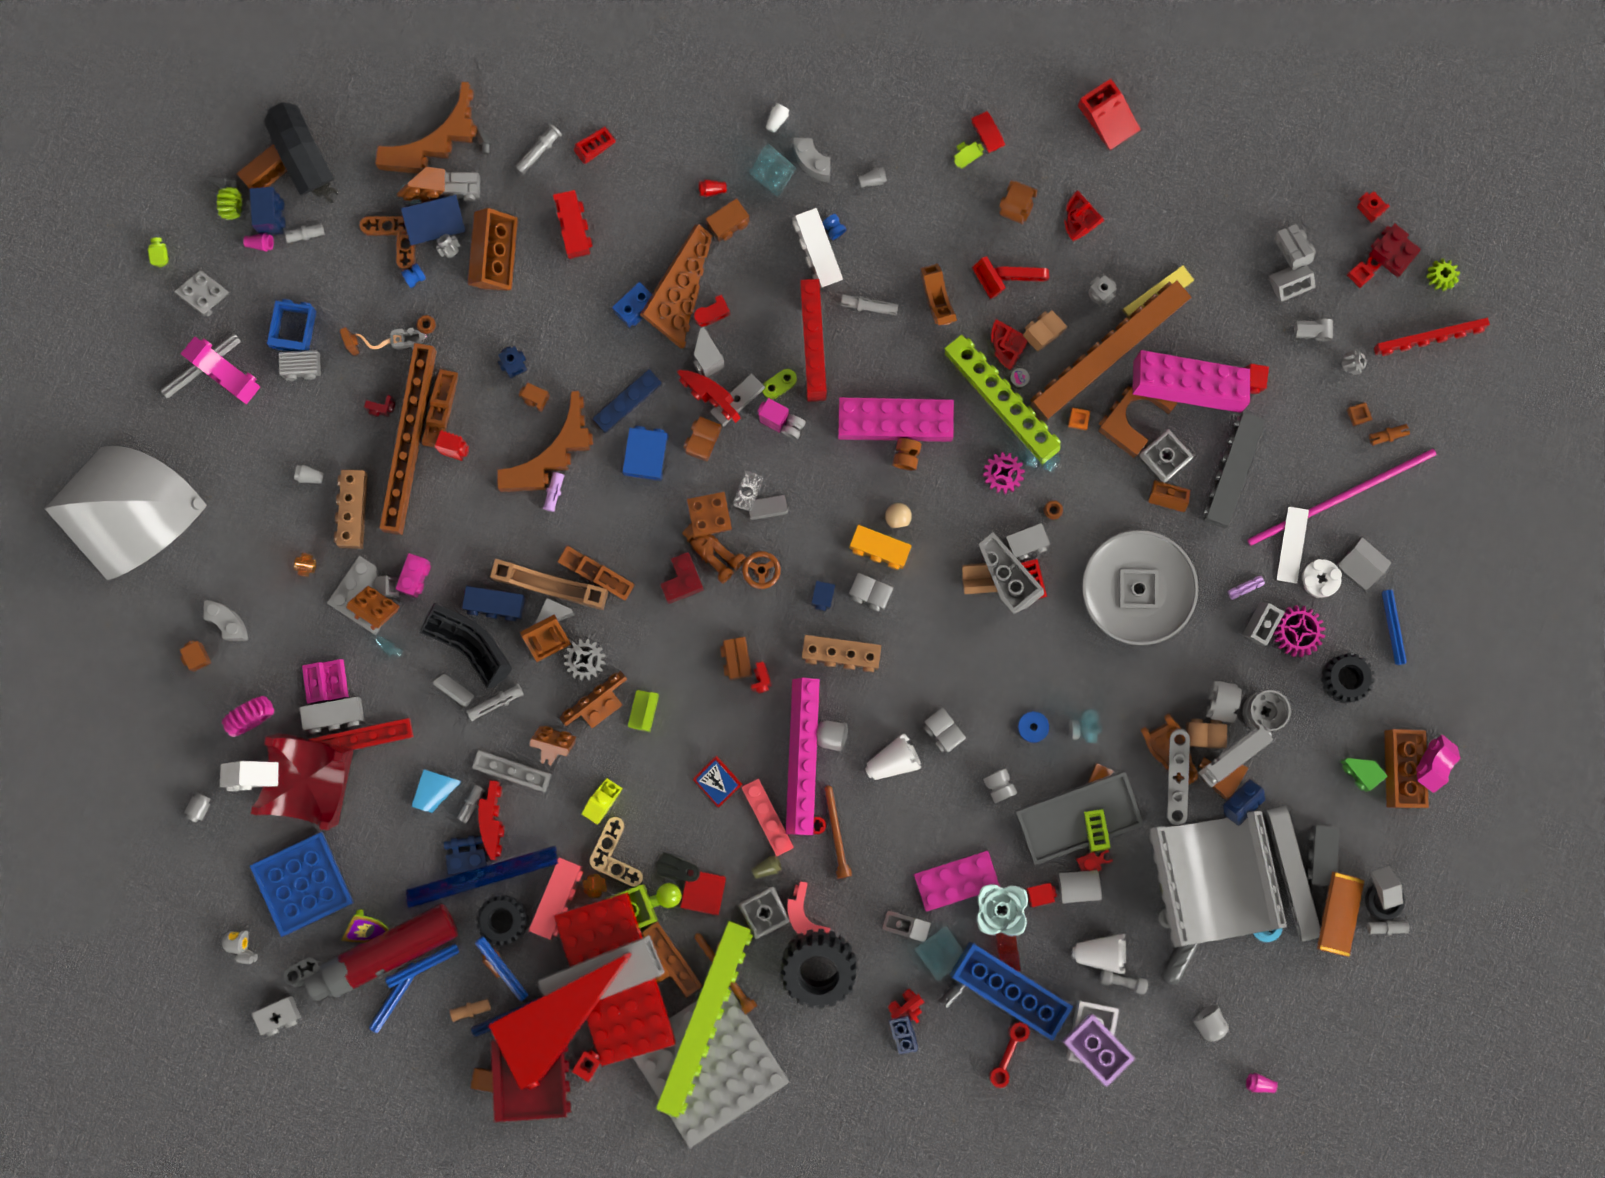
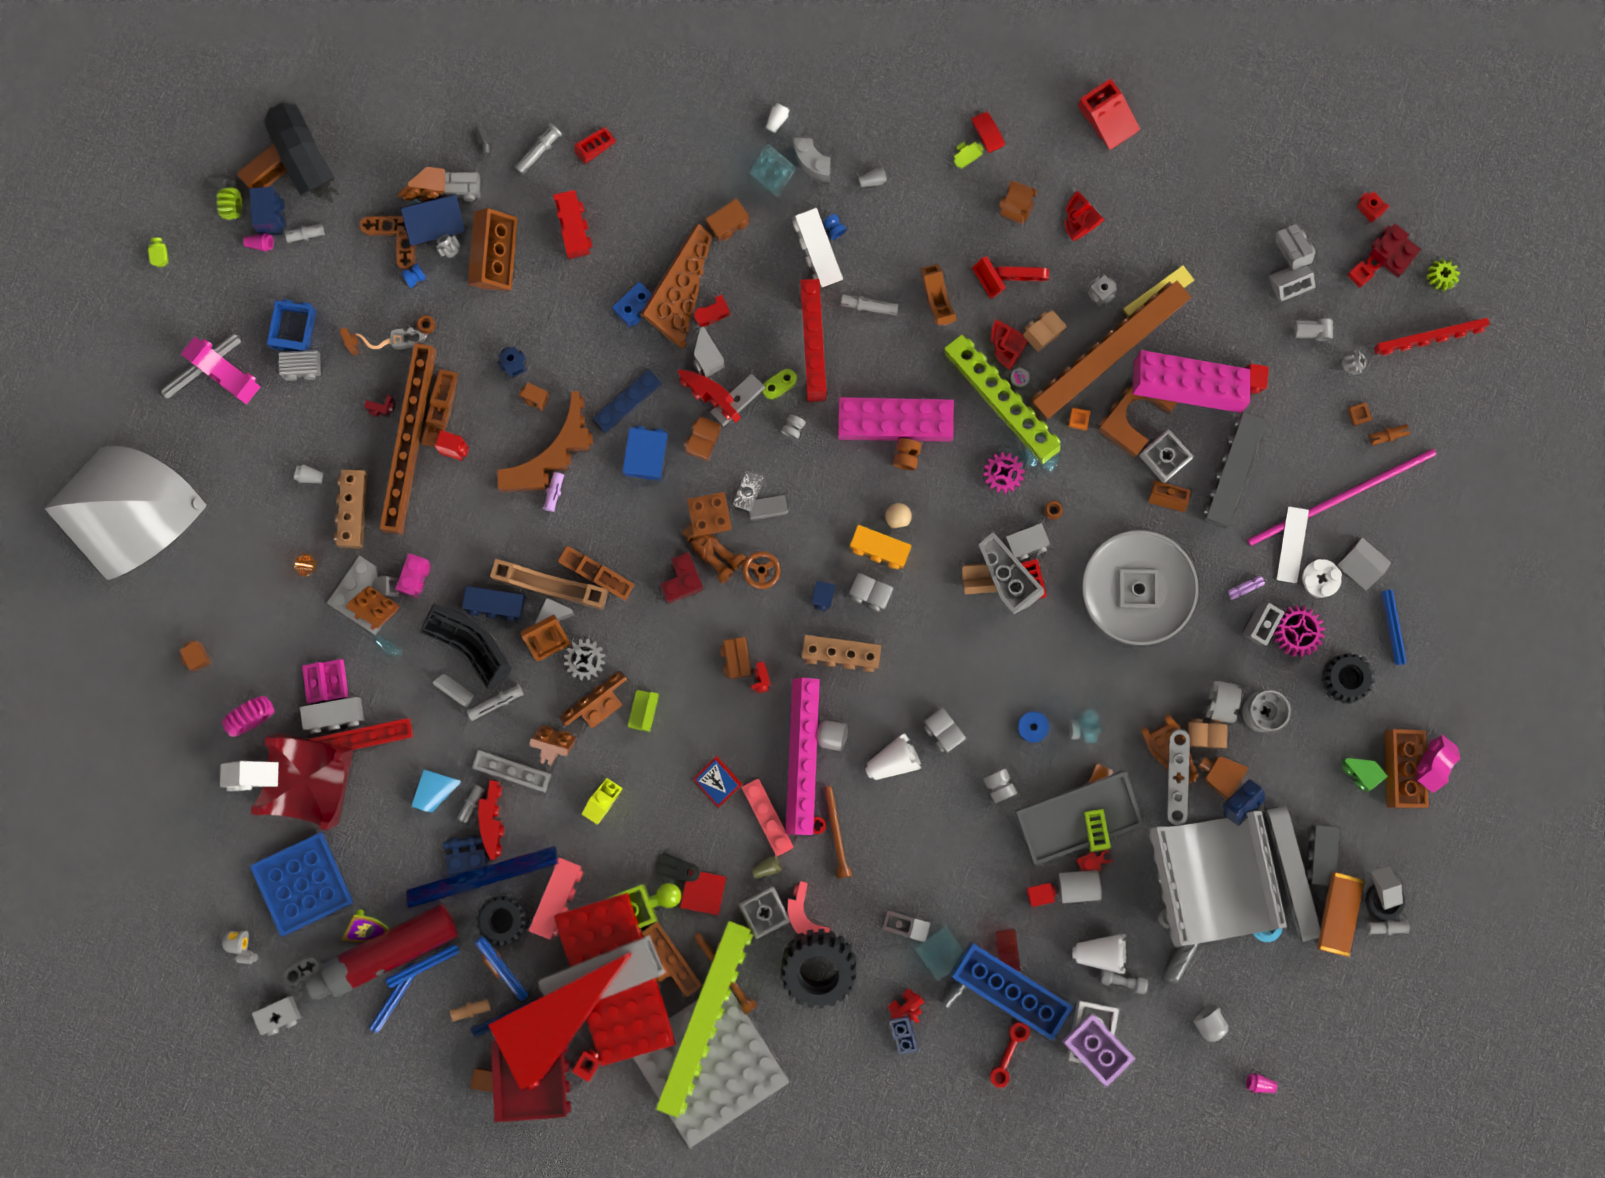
light grey hinge [174,270,229,317] -> none
light grey brick [184,792,211,823] -> none
light grey brick [204,601,248,641] -> none
dark orange arch [375,82,477,174] -> none
clear orange gear [583,874,607,898] -> none
tan beam [590,817,643,886] -> none
red cone [699,179,727,198] -> none
dark pink brick [758,398,789,433] -> none
dark pink plate [914,851,1000,912] -> none
light aqua brick [977,884,1028,936] -> none
light grey door [1199,725,1273,788] -> none

